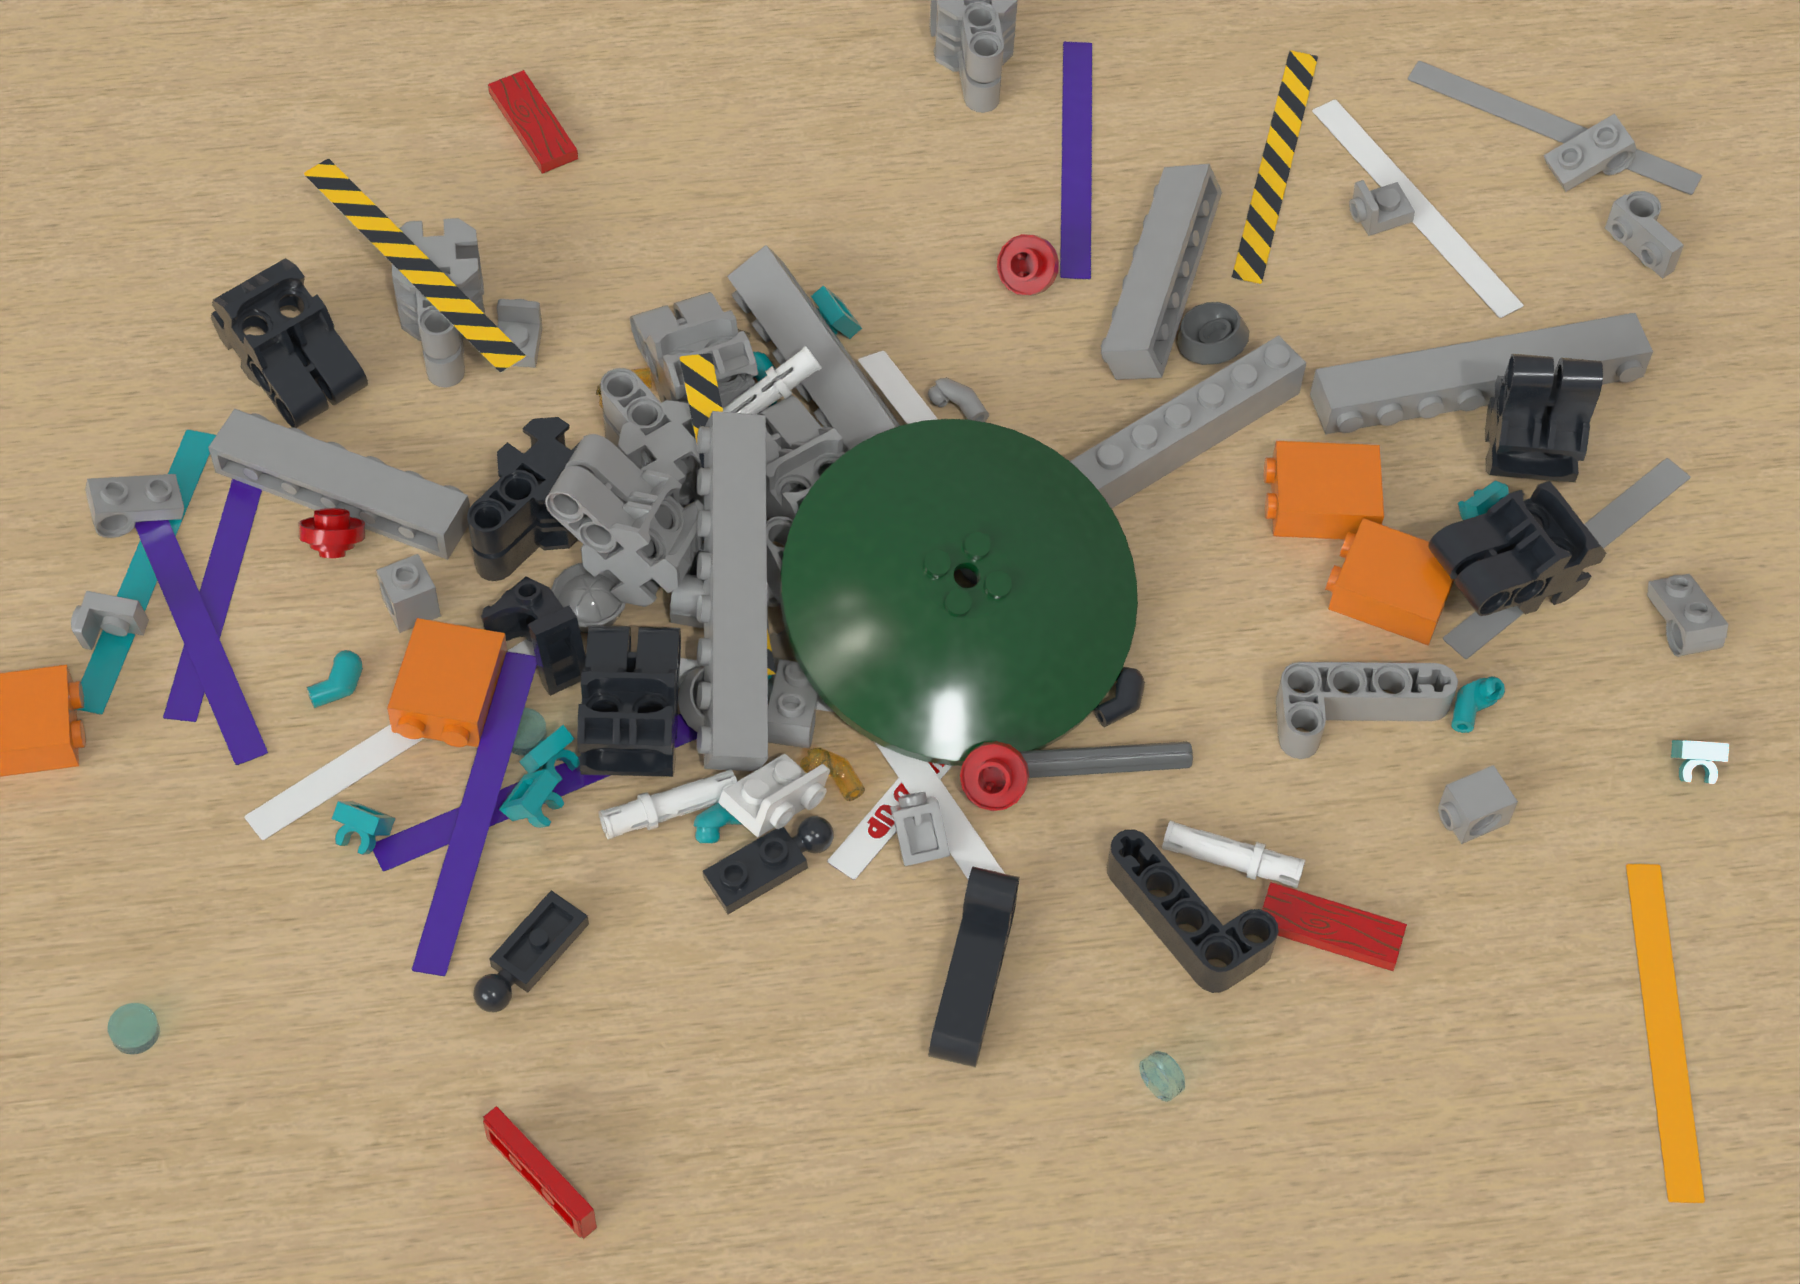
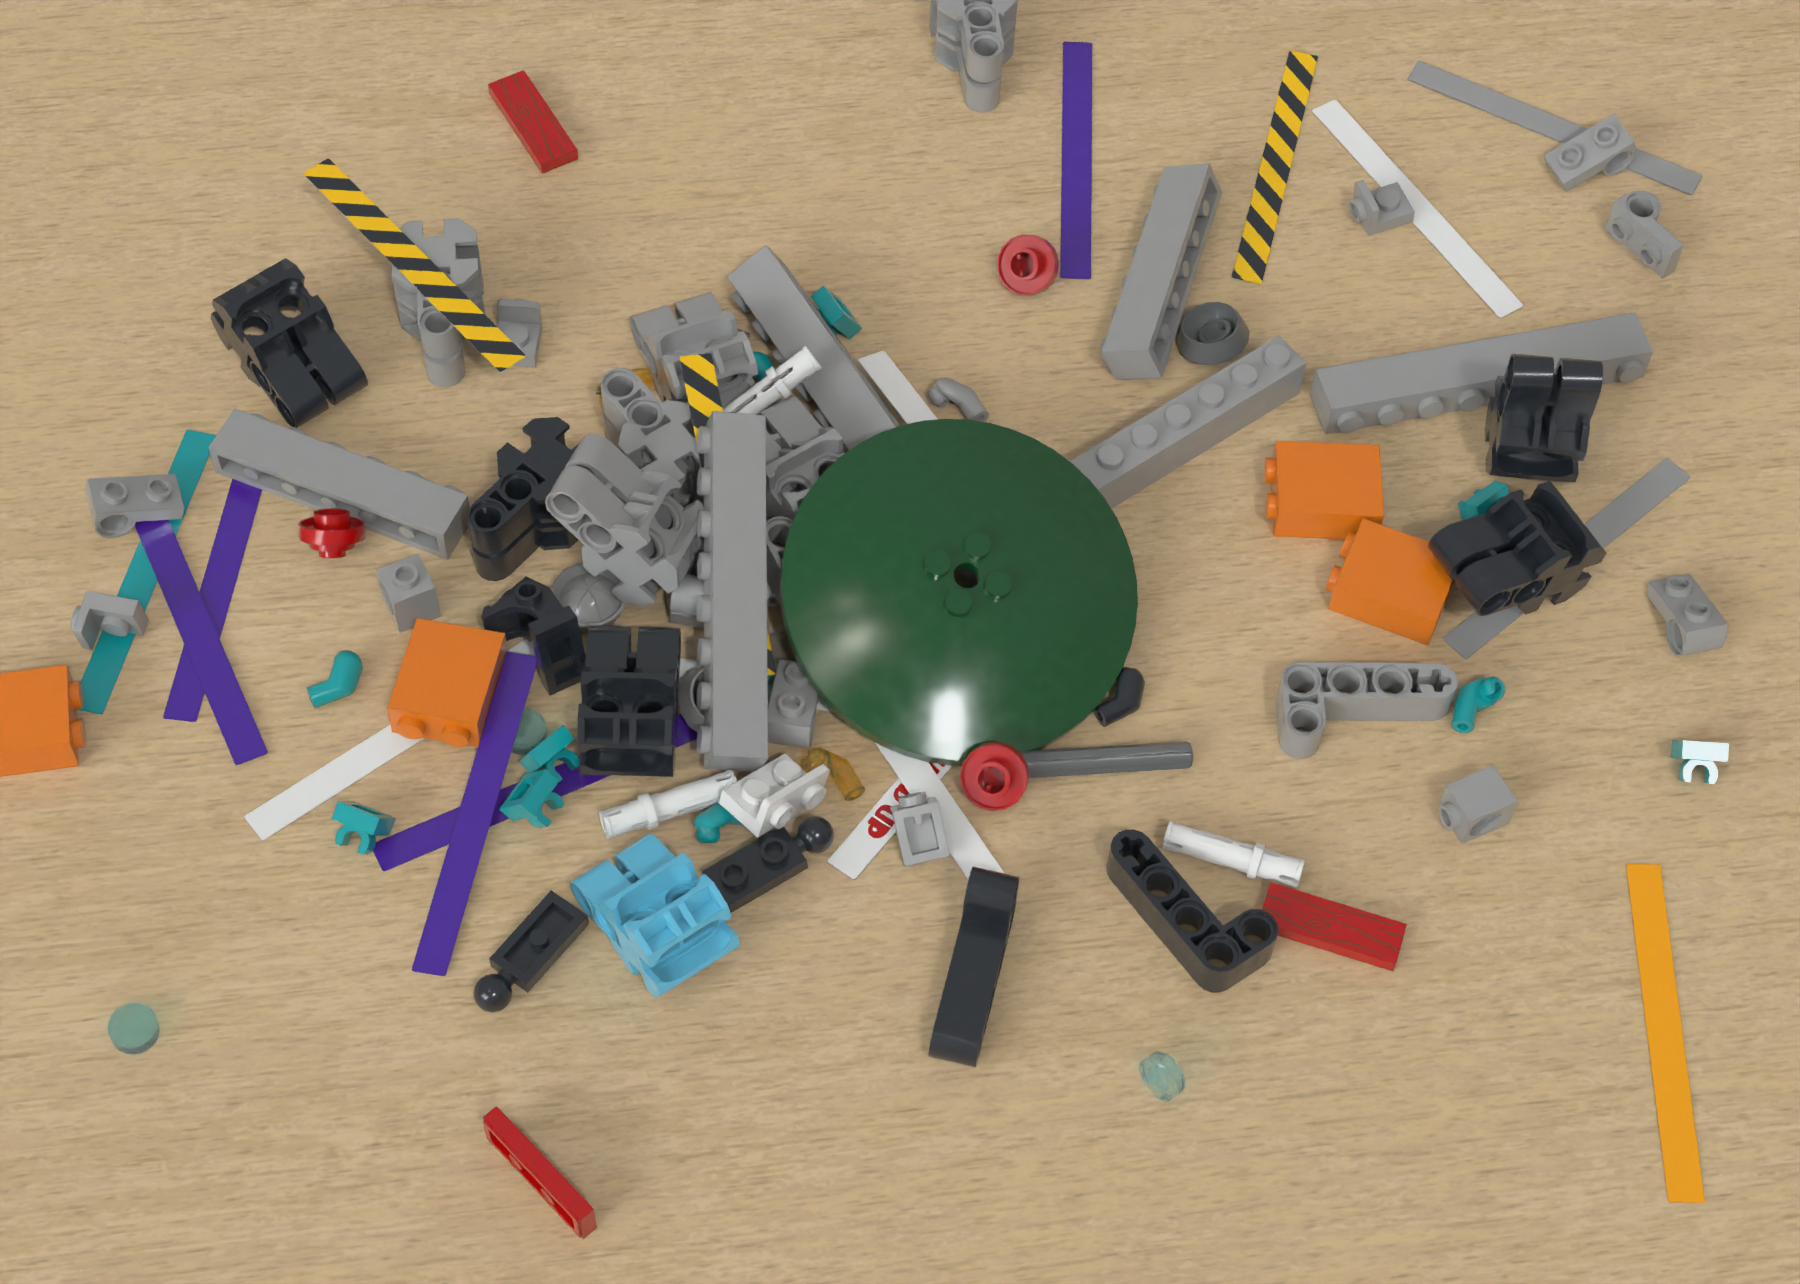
none -> medium azure connector [570,833,740,998]

